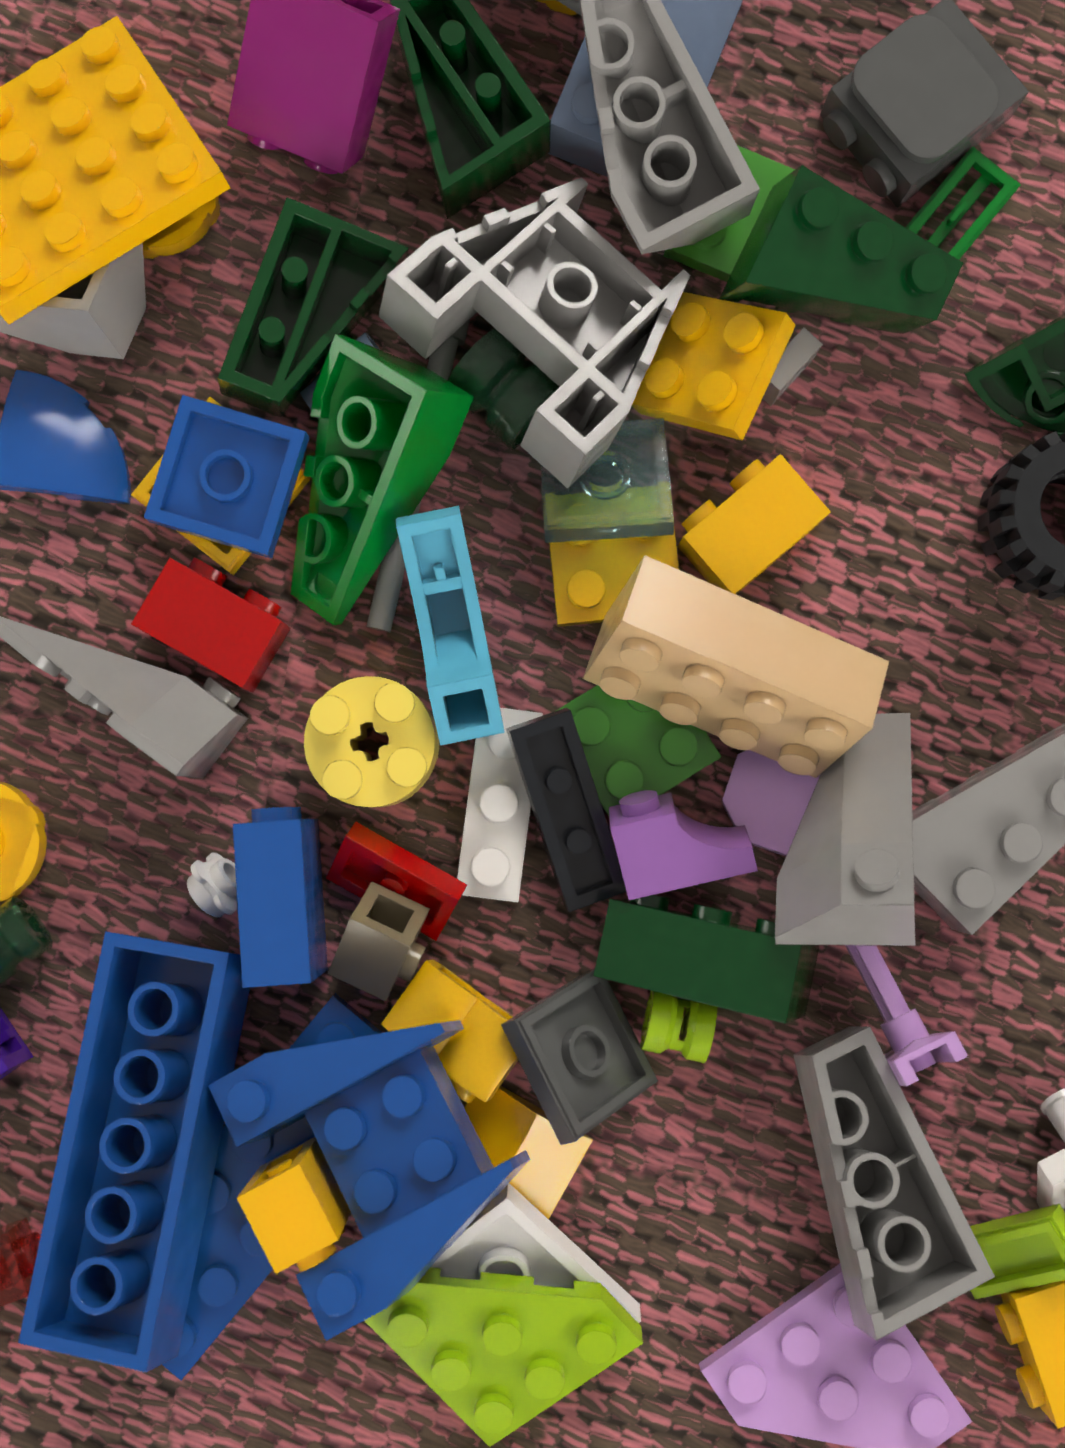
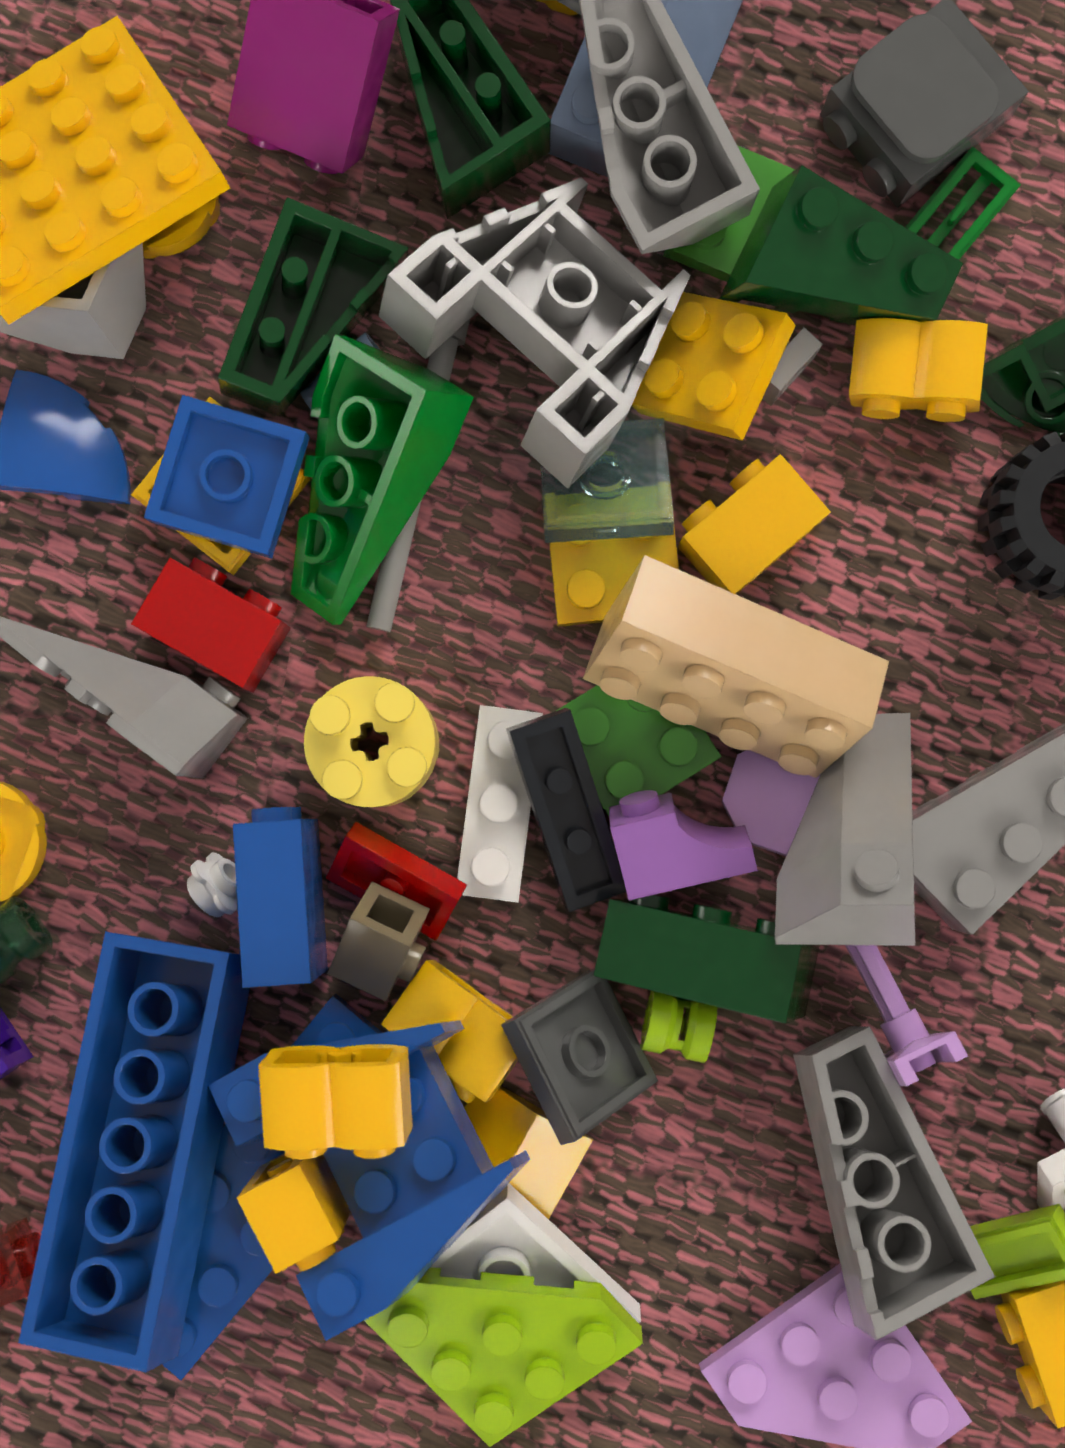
medium azure arch [396,505,505,746] -> none
clear green wheel [448,328,559,450] -> none
none -> yellow brick [258,1044,413,1159]
none -> yellow brick [849,318,988,422]

